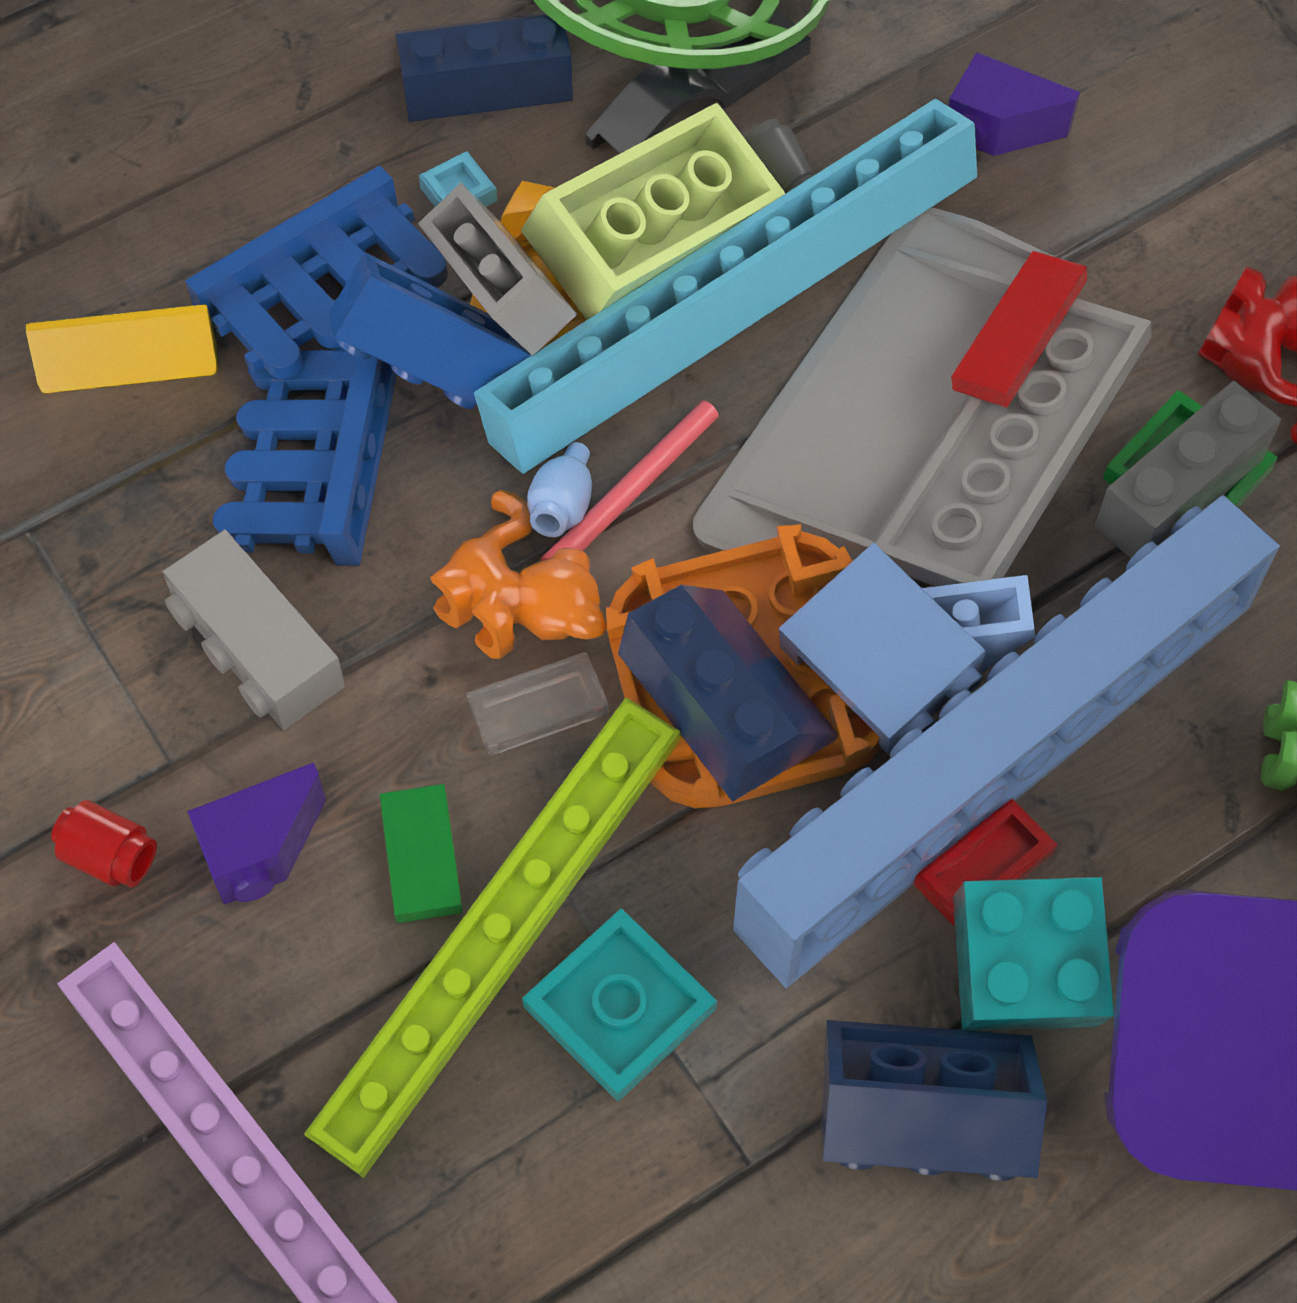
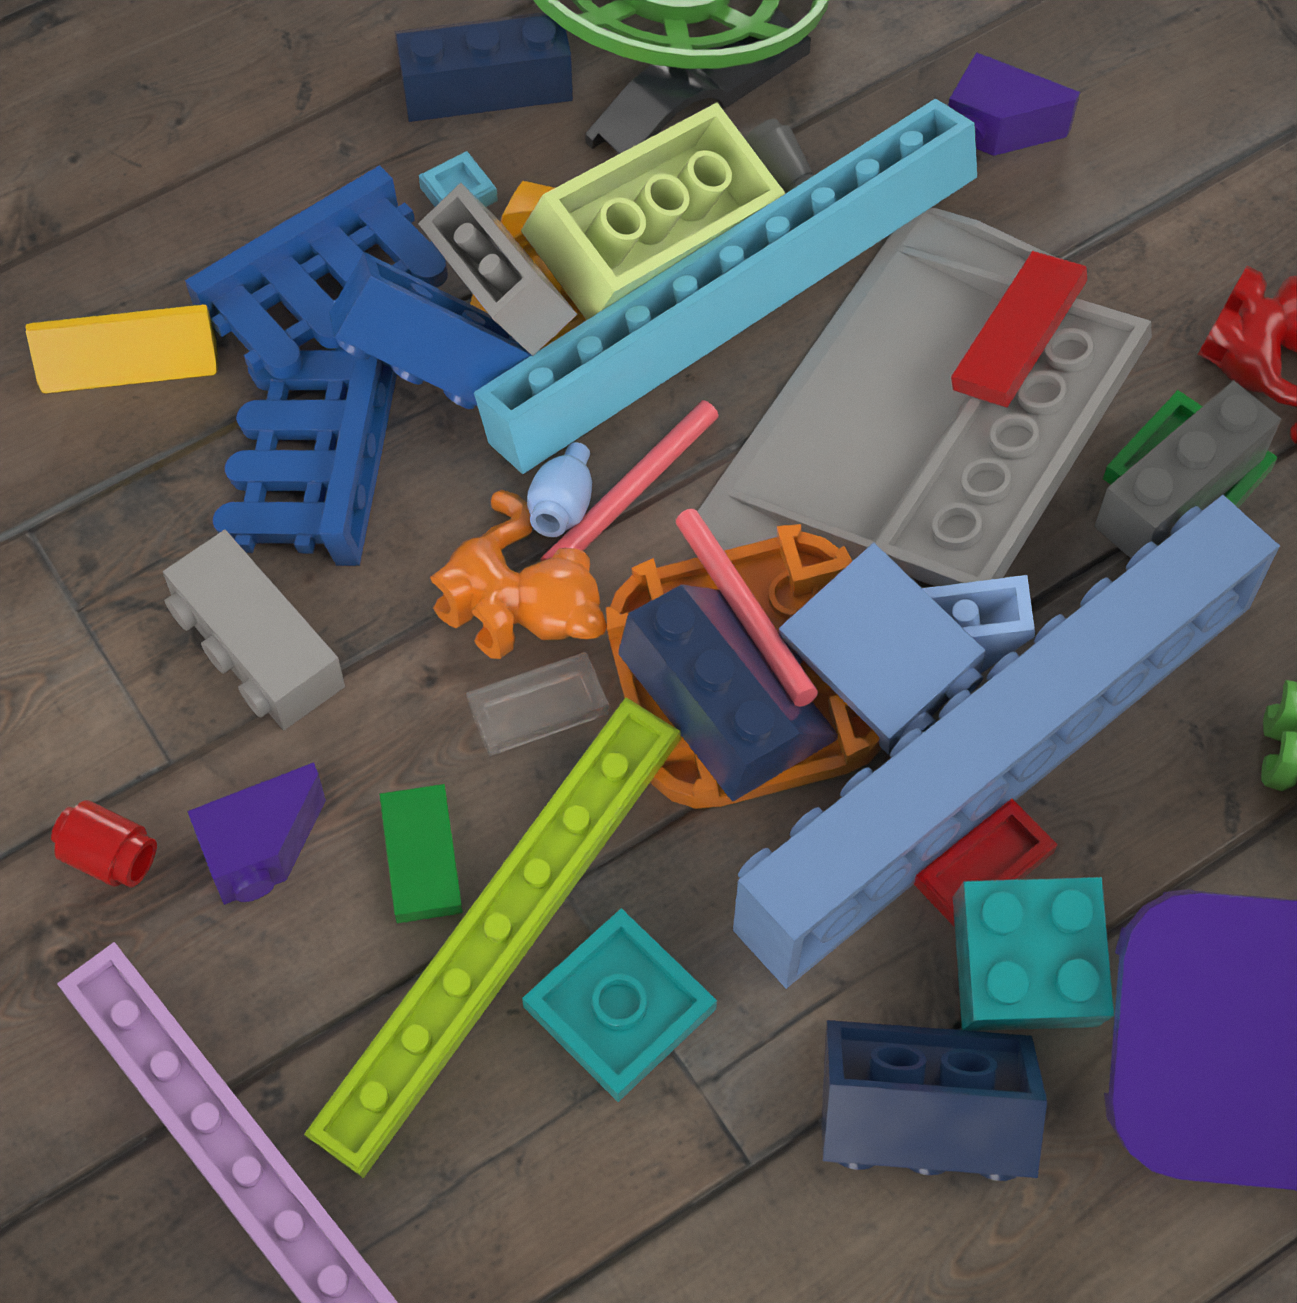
none -> coral bar [676,509,818,707]

